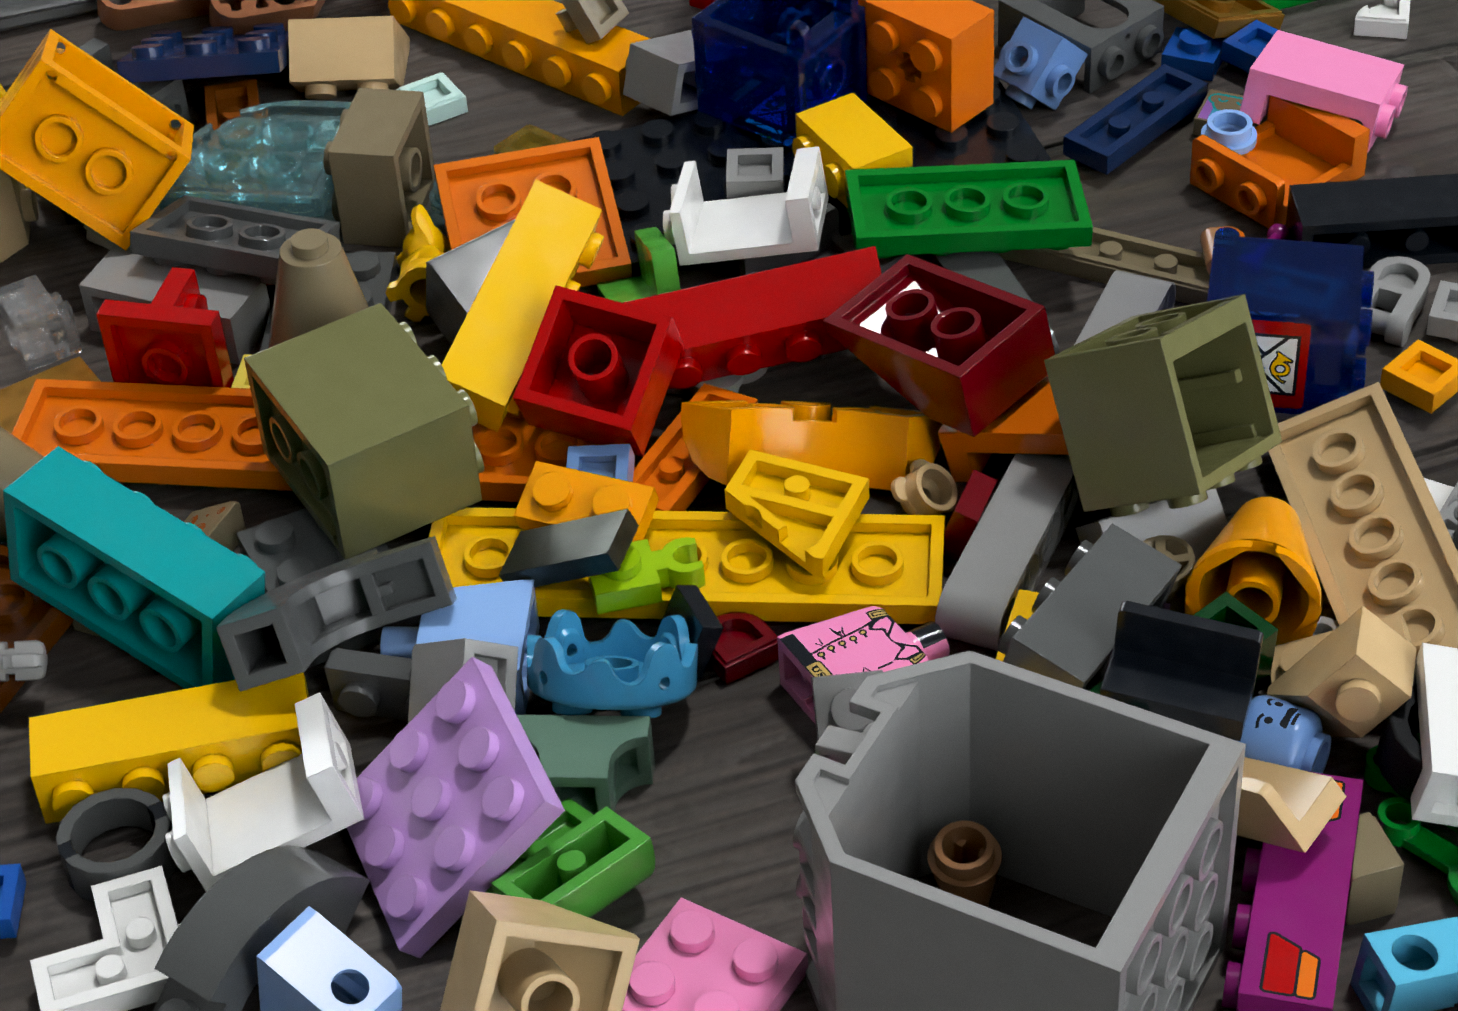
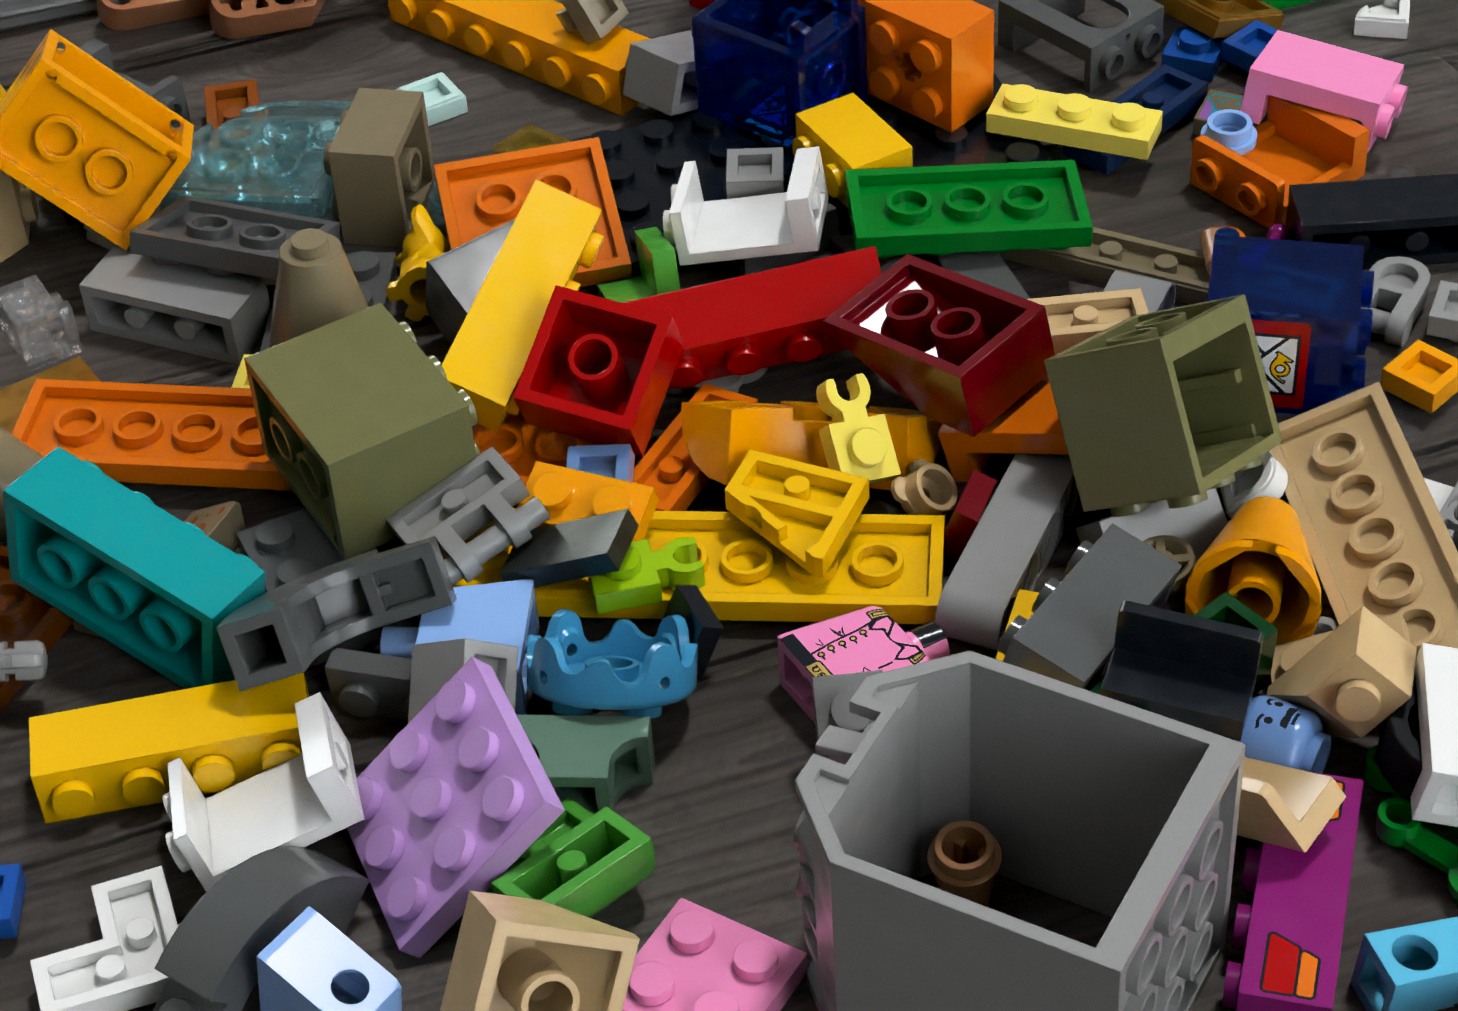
dark grey piece [56,788,176,903] -> none
red bracket [96,267,234,388] -> none
dark blue plate [117,23,289,83] -> none
tan slope [288,16,410,100] -> none
dark red tile [708,612,779,685] -> none
medium blue brick [994,16,1088,111] -> none
dark tan slope [1345,812,1404,925] -> none
none -> light grey plate [386,447,550,586]
none -> light yellow plate [816,373,901,485]
none -> light yellow plate [986,83,1163,160]
none -> tan plate [1027,288,1149,355]
none -> white tile [1220,452,1288,519]

